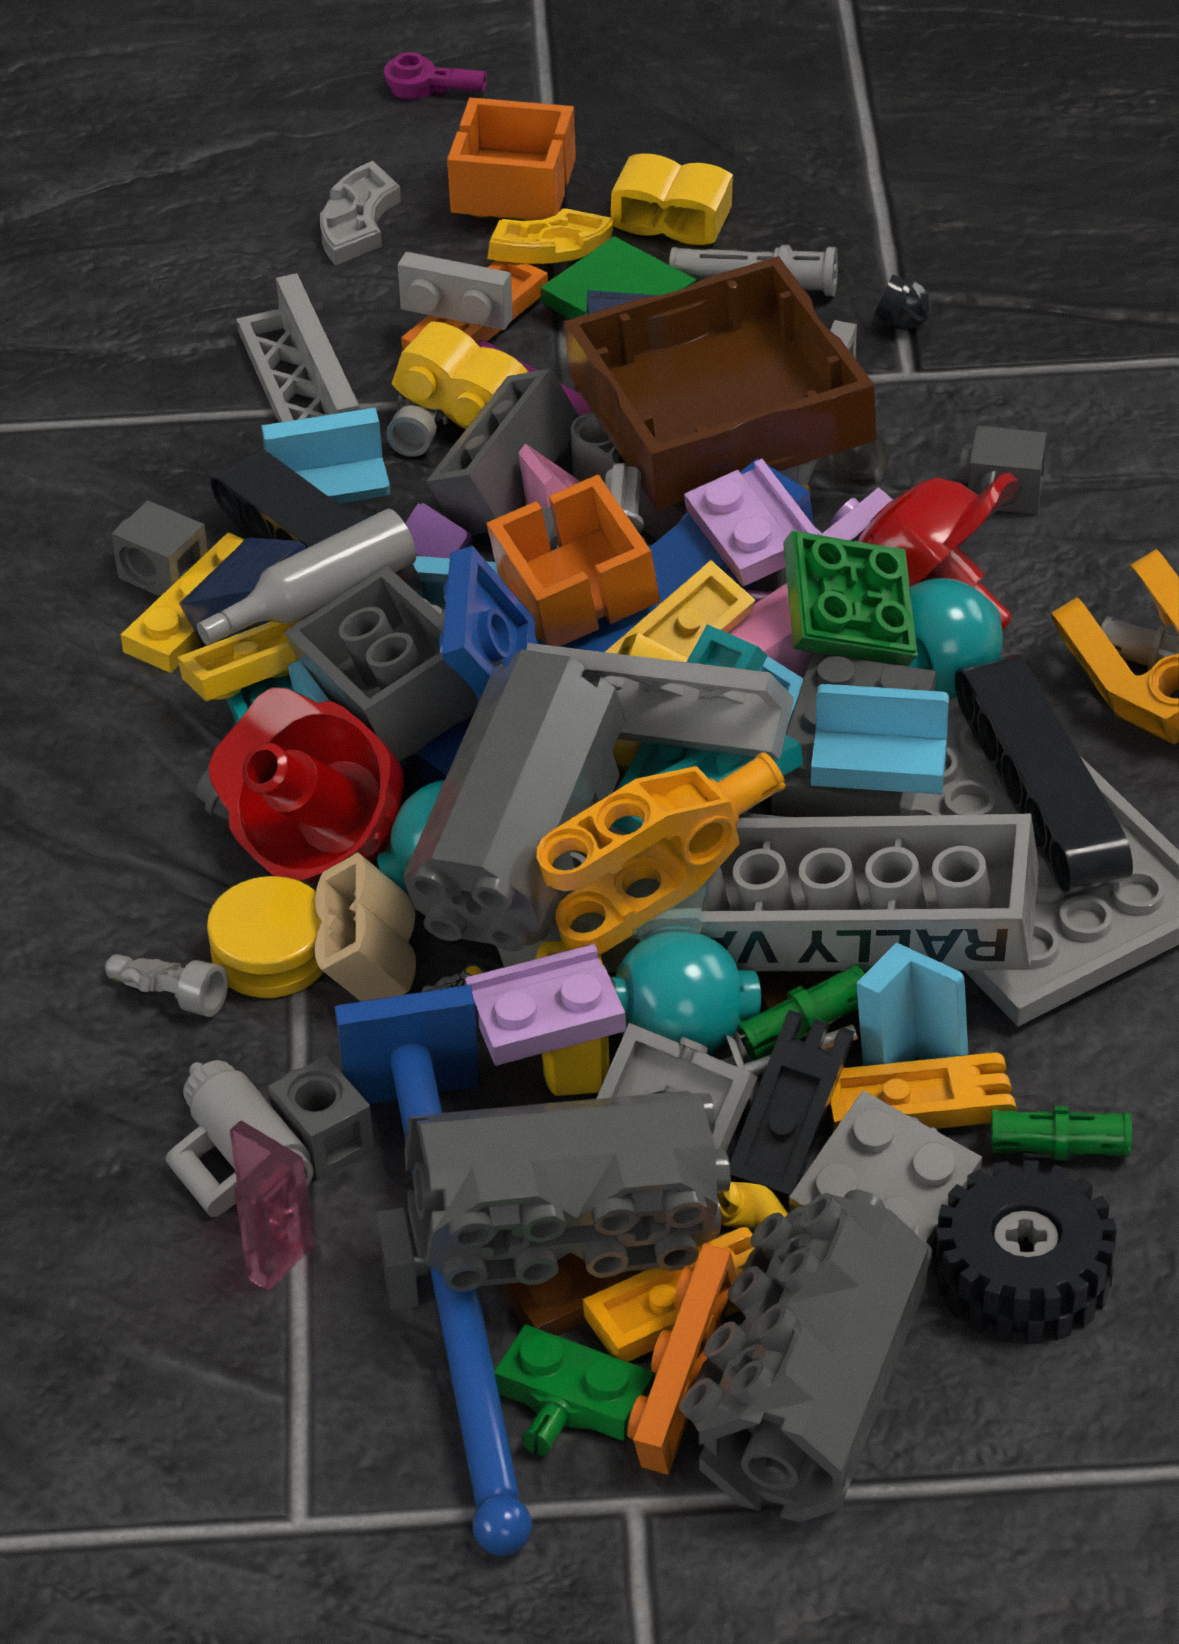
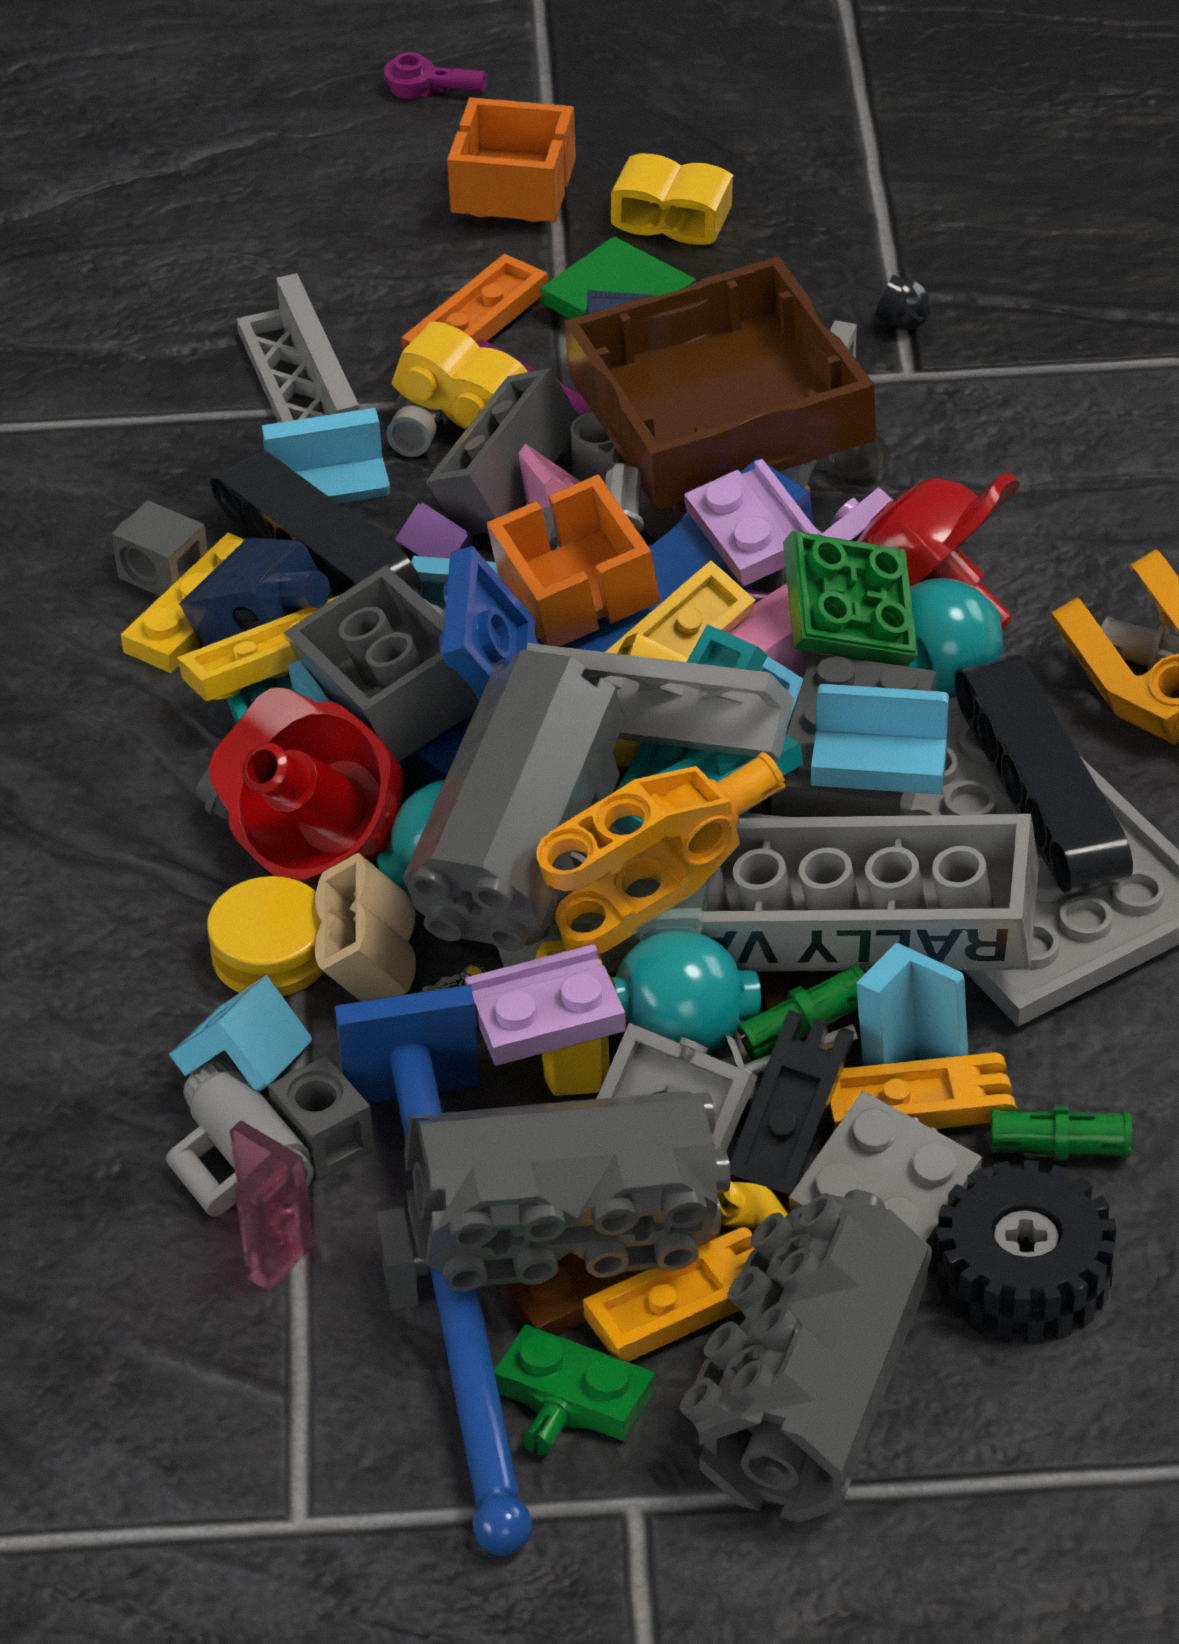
light grey piece [105,954,228,1017] -> none
light grey piece [197,508,417,646] -> none
light grey tile [320,161,401,265] -> none
light grey plate [398,252,513,330] -> none
yellow tile [487,208,614,264] -> none
orange plate [628,1243,736,1475] -> none
light grey pin [669,245,838,297] -> none
dark grey brick [958,426,1047,515] -> none
none -> medium azure panel [169,975,312,1092]

